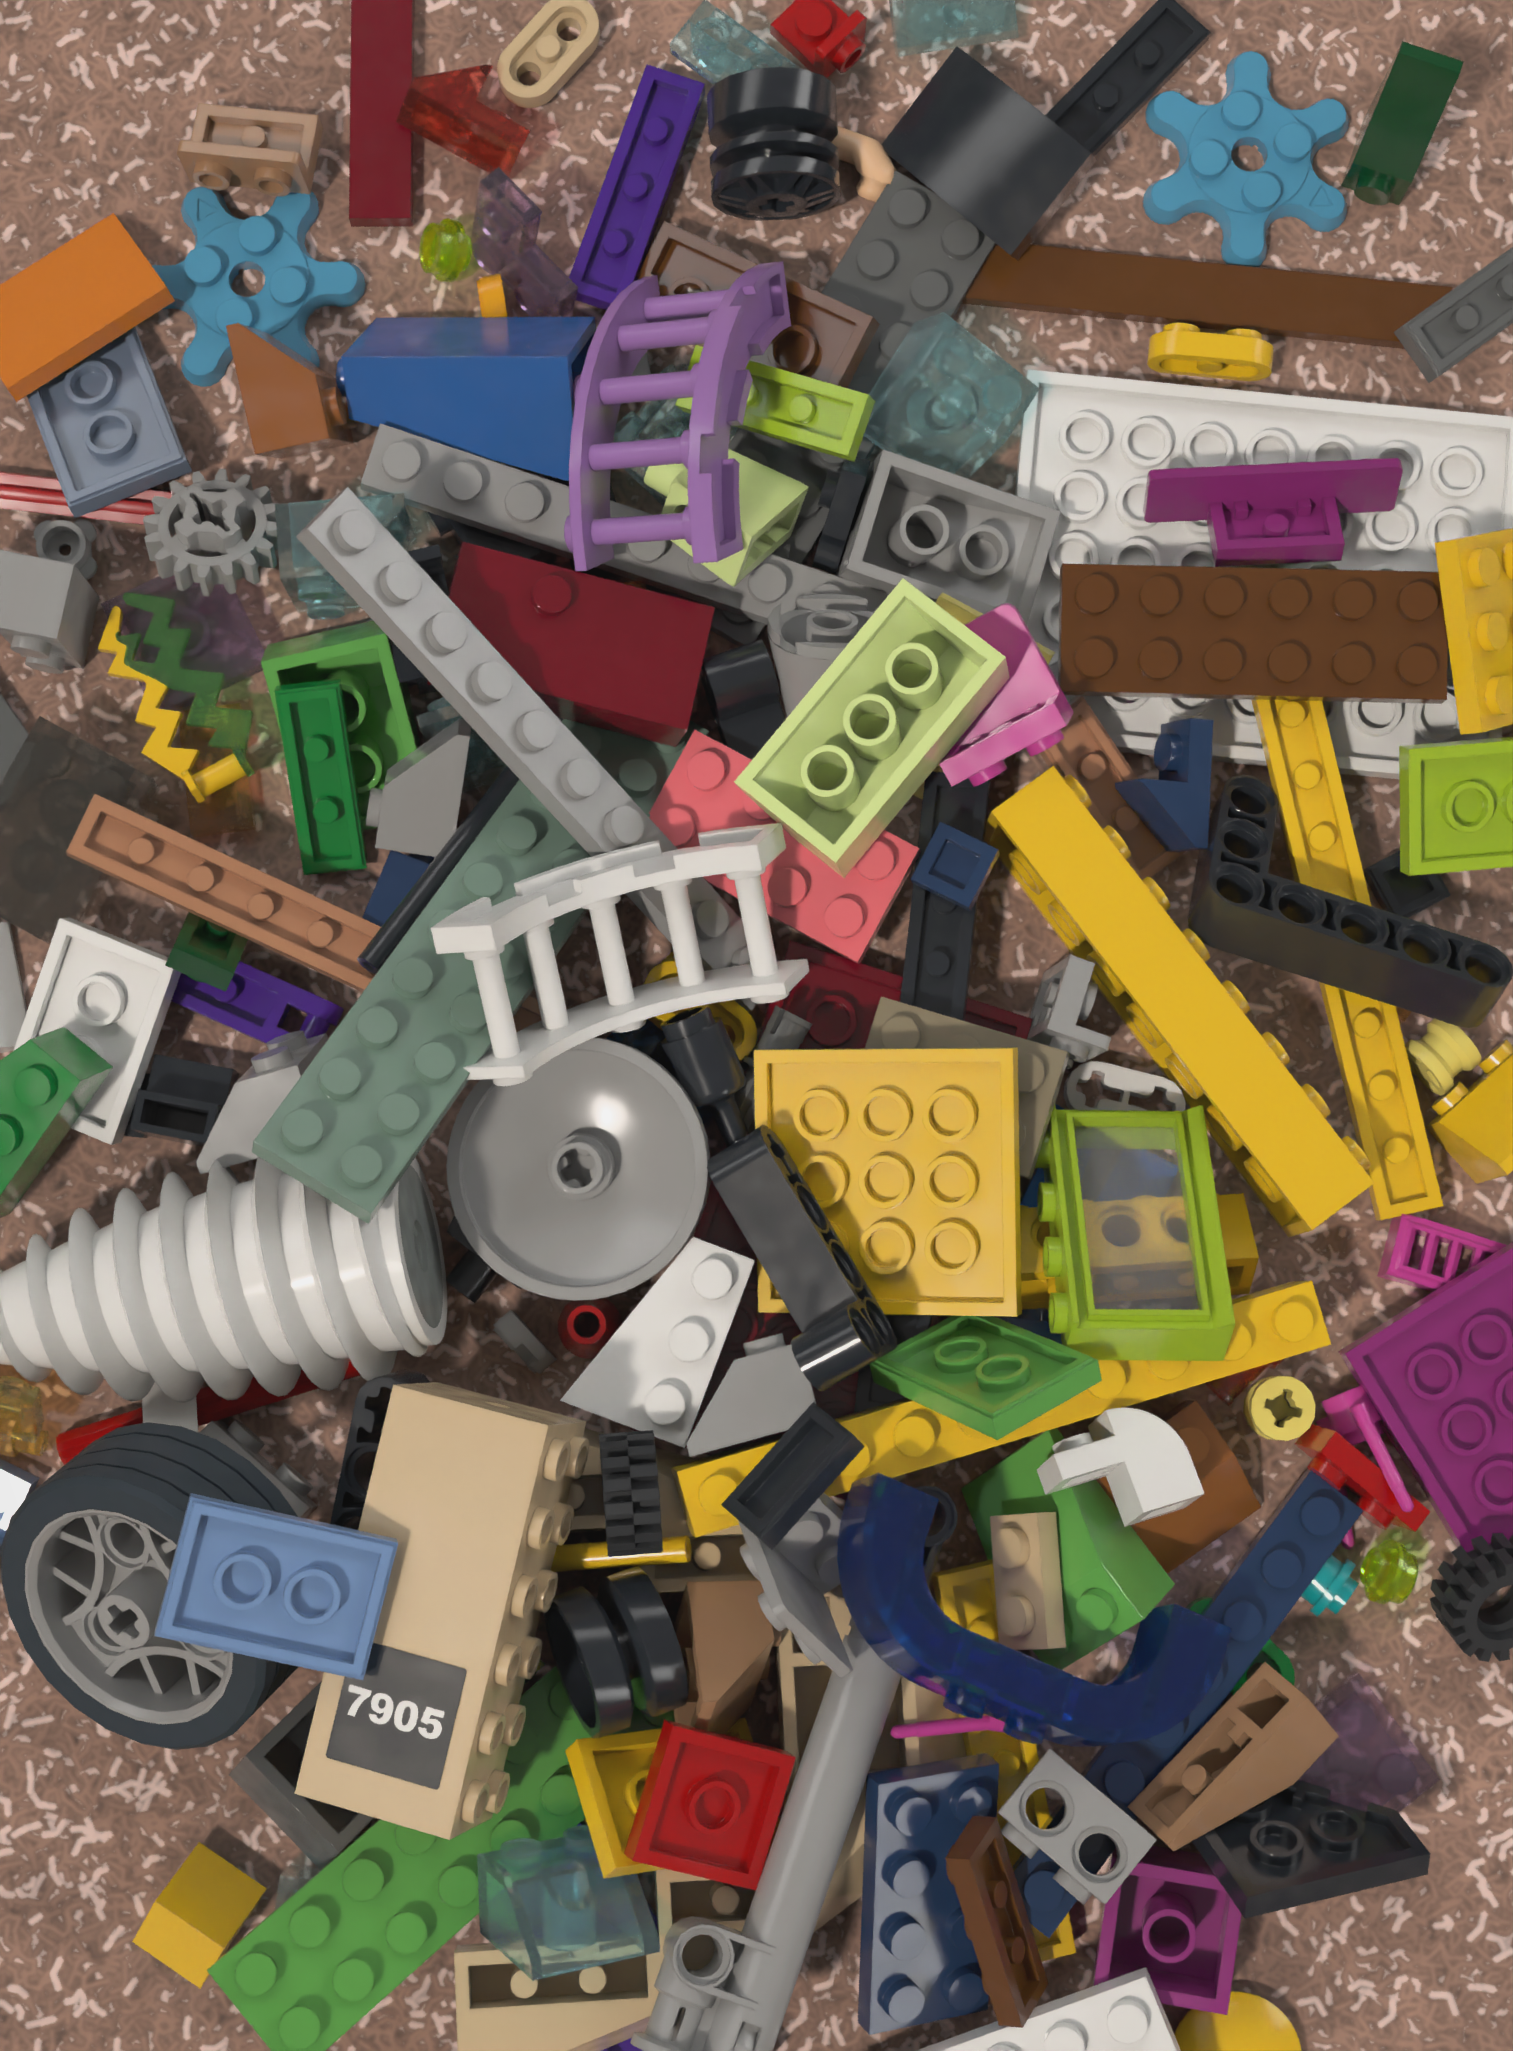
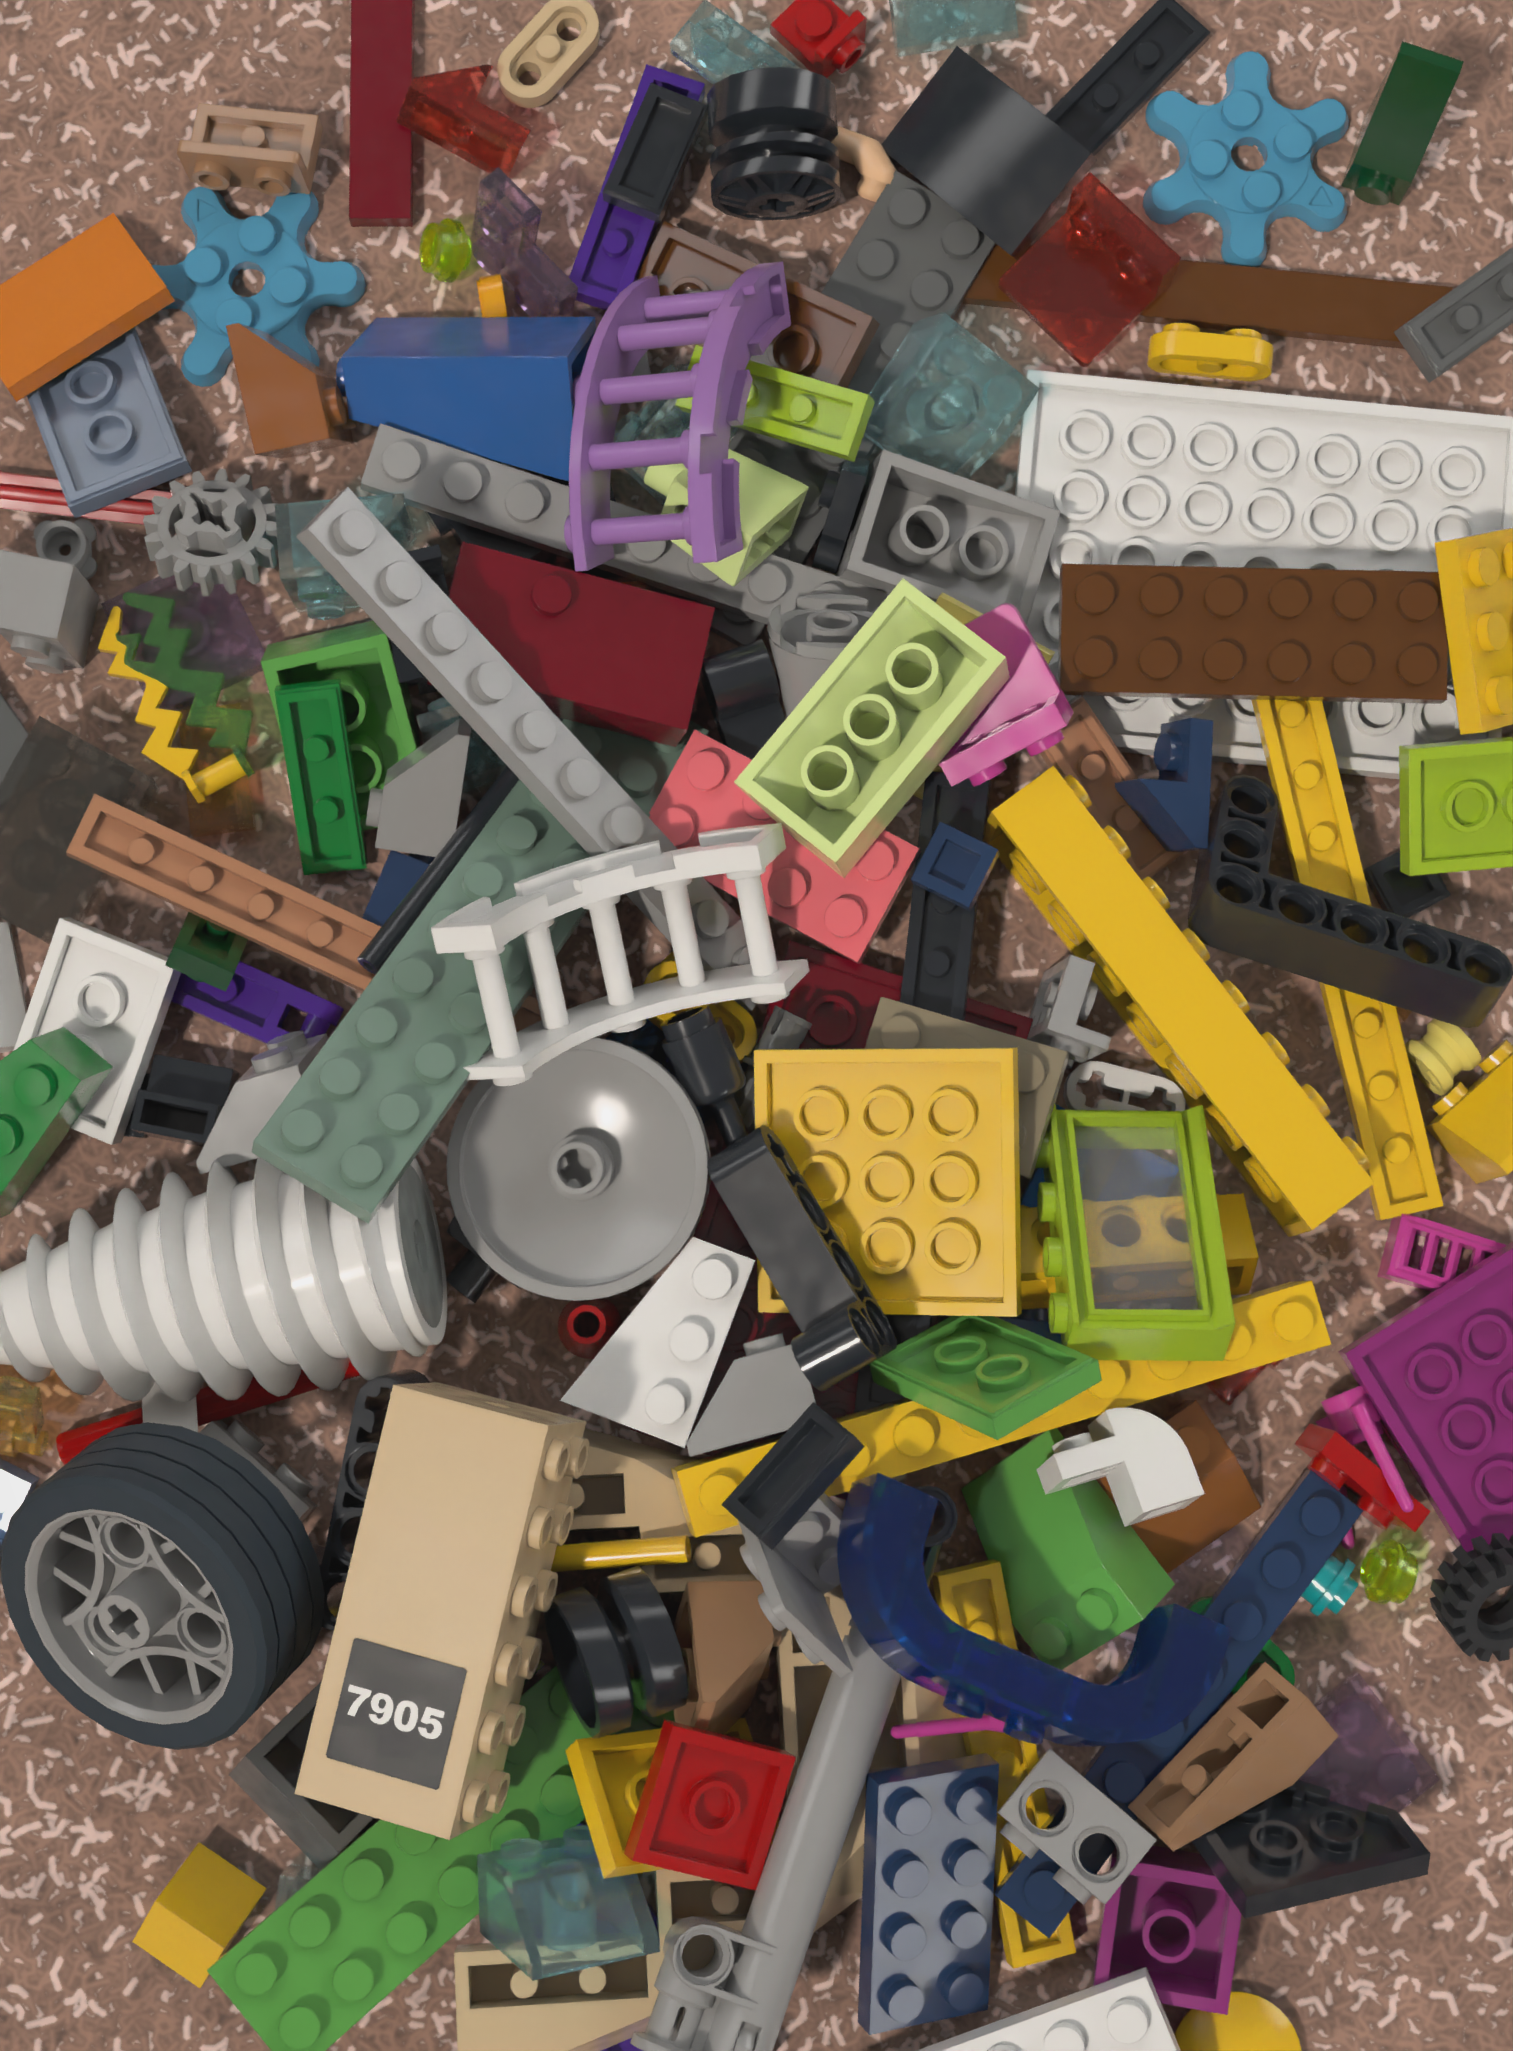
medium blue tile [155,1493,398,1680] -> none
light grey tile [493,1310,557,1374] -> none
black tyre [599,1430,663,1557] -> none
reddish brown plate [945,1816,1049,2028] -> none
tan plate [990,1512,1066,1651] -> none
magenta bracket [1143,458,1403,567] -> none
light yellow wheel [1243,1376,1316,1441] -> none
none -> black tile [602,83,708,223]
none -> clear red bracket [998,172,1181,367]

